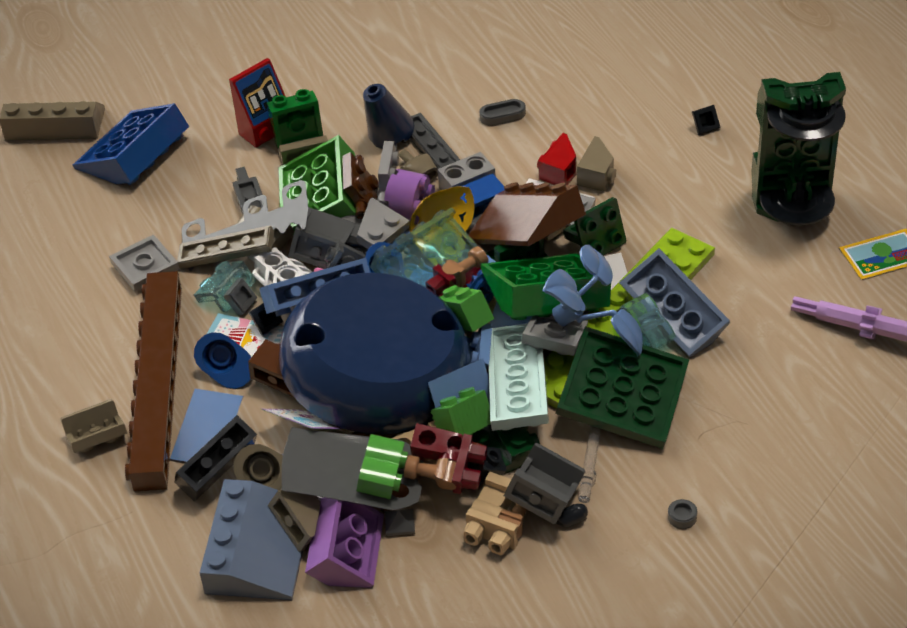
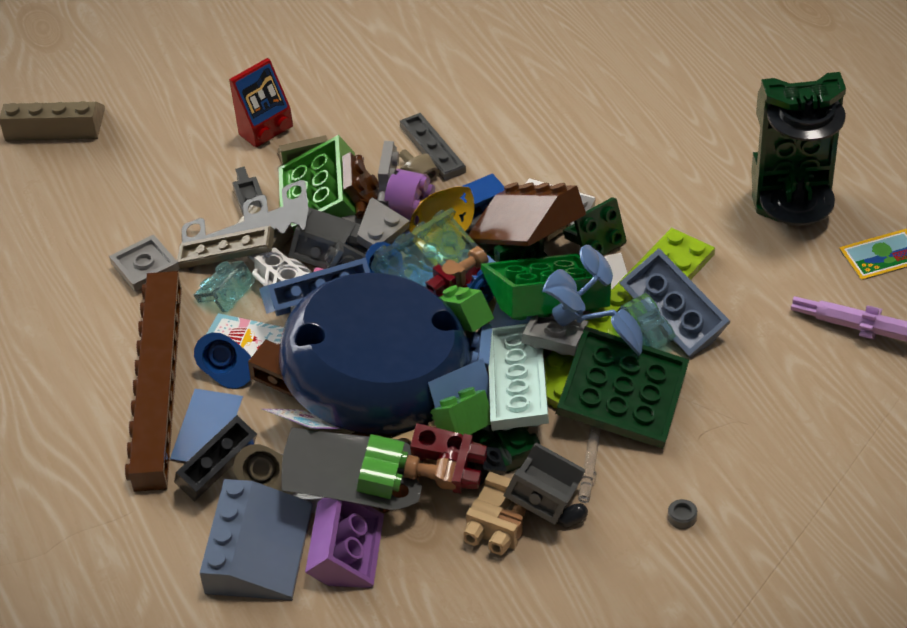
dark tan bracket [61,399,127,453] -> none
blue slope [73,103,190,185] -> none
dark grey tile [223,278,258,315] -> none
black slope [248,303,283,335] -> none
green plate [267,89,323,150] -> none
dark tan slope [268,489,321,552] -> none
dark blue cone [363,84,415,149] -> none
dark grey slope [384,508,415,537] -> none
light grey brick [438,152,496,190] -> none
dark grey tile [479,99,526,126] -> none
red slope [537,133,577,185] -> none
dark tan slope [577,136,616,192] -> none
black slope [692,105,721,135] -> none

